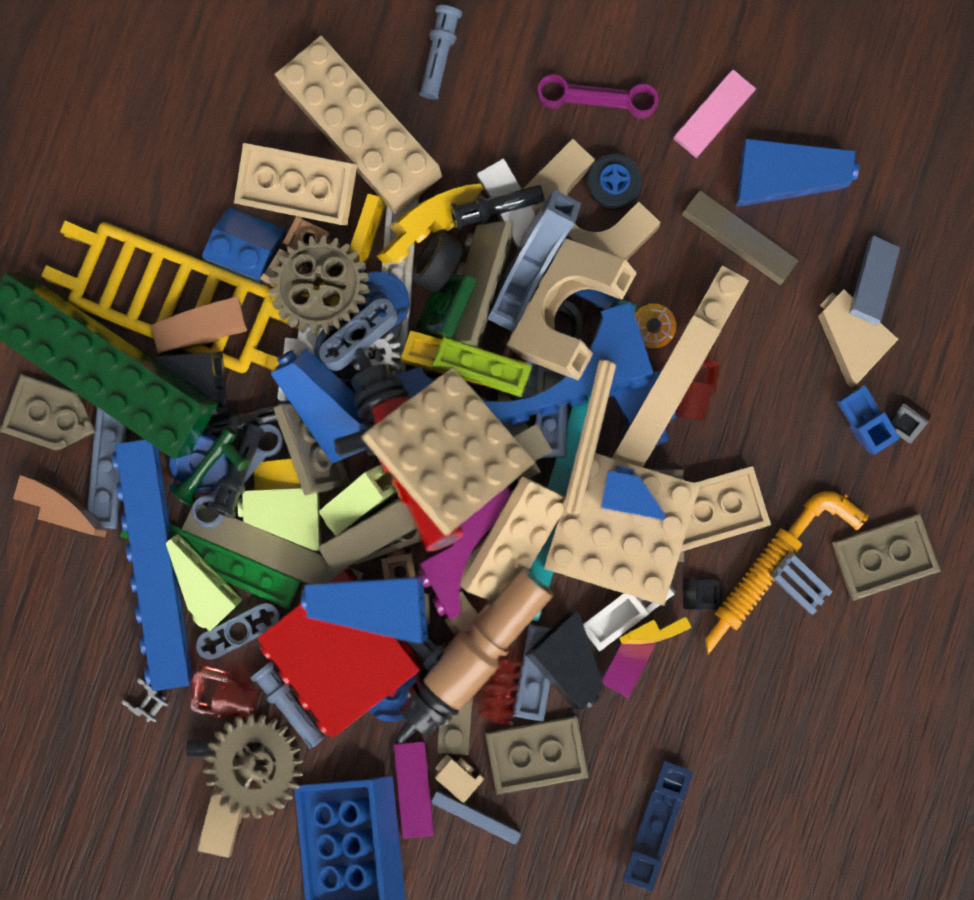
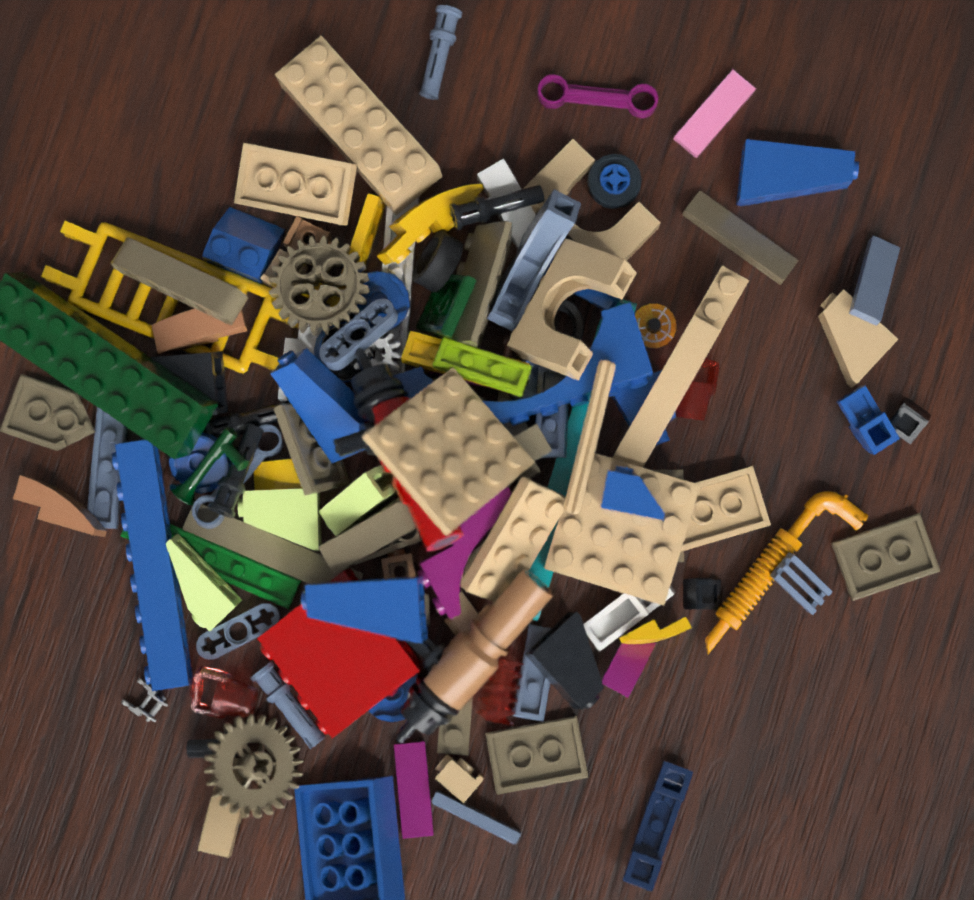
none -> dark tan beam [110,237,248,325]

